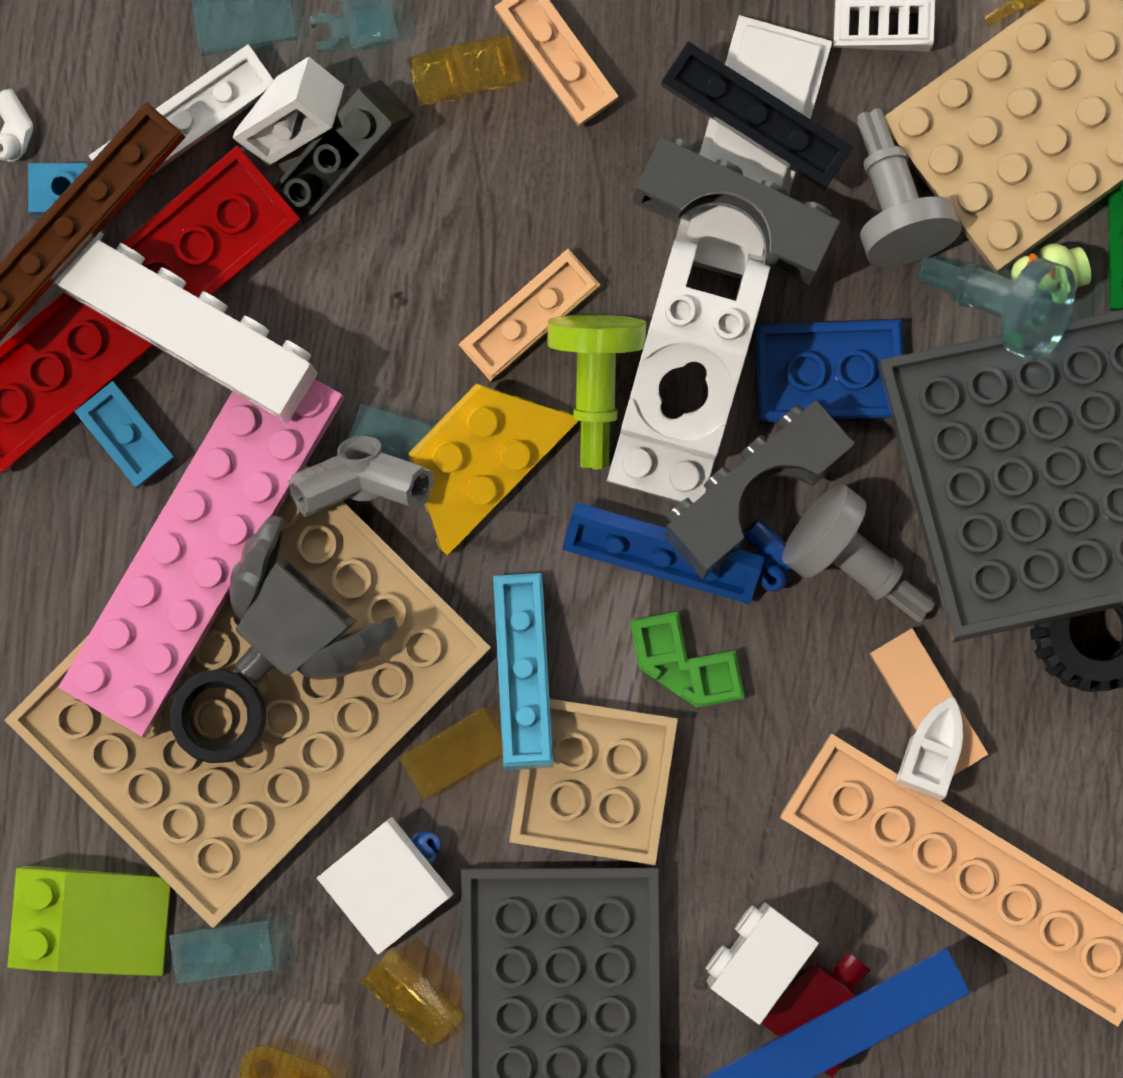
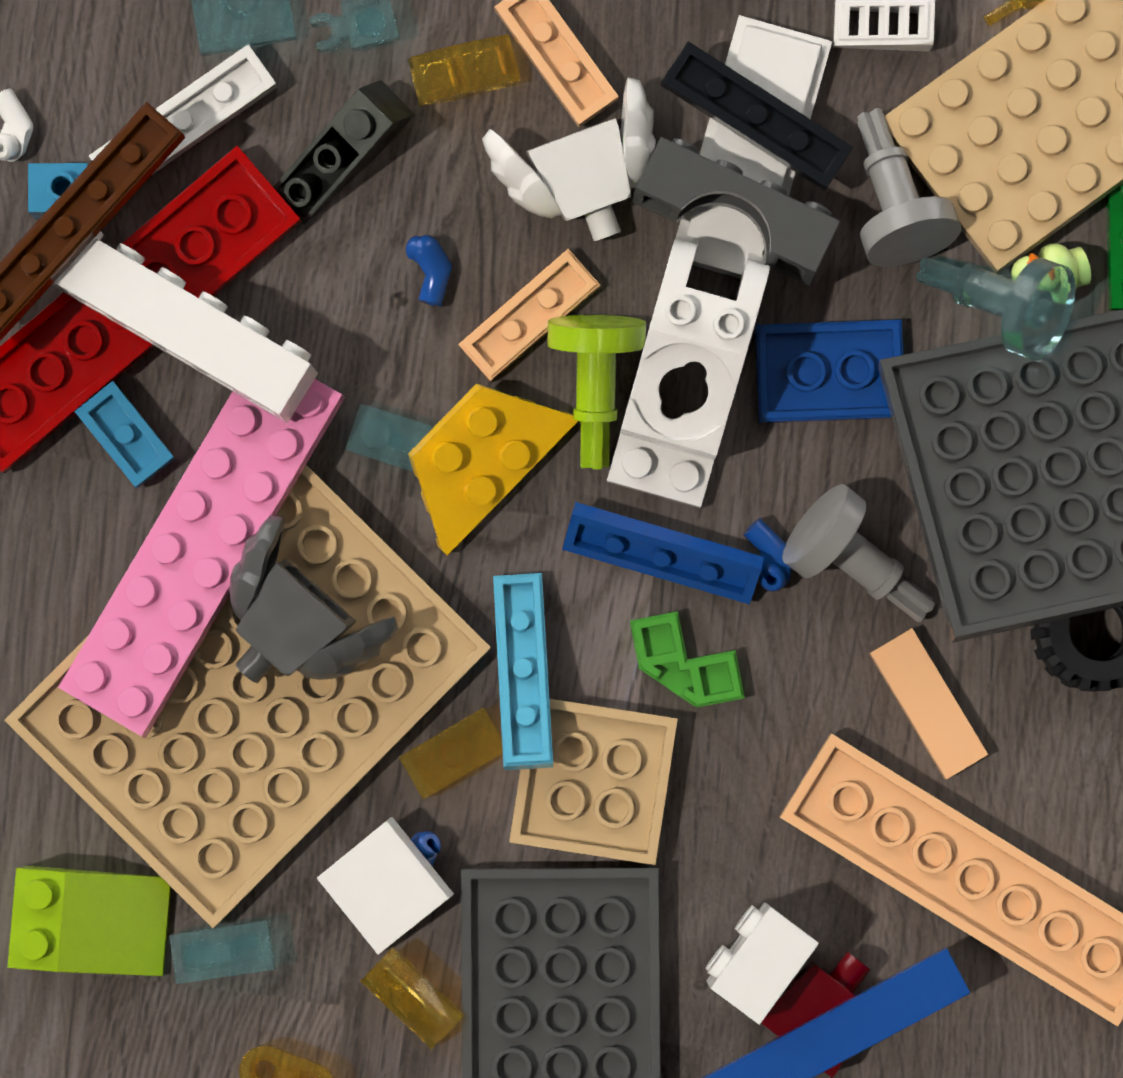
black tyre [169,669,266,763] -> none
white slope [233,57,345,166] -> none
light grey piece [287,436,434,517] -> none
dark grey arch [664,400,855,580] -> none
white plate [895,697,963,801] -> none
none -> blue arm [406,235,452,307]
none -> white torso [482,78,656,241]

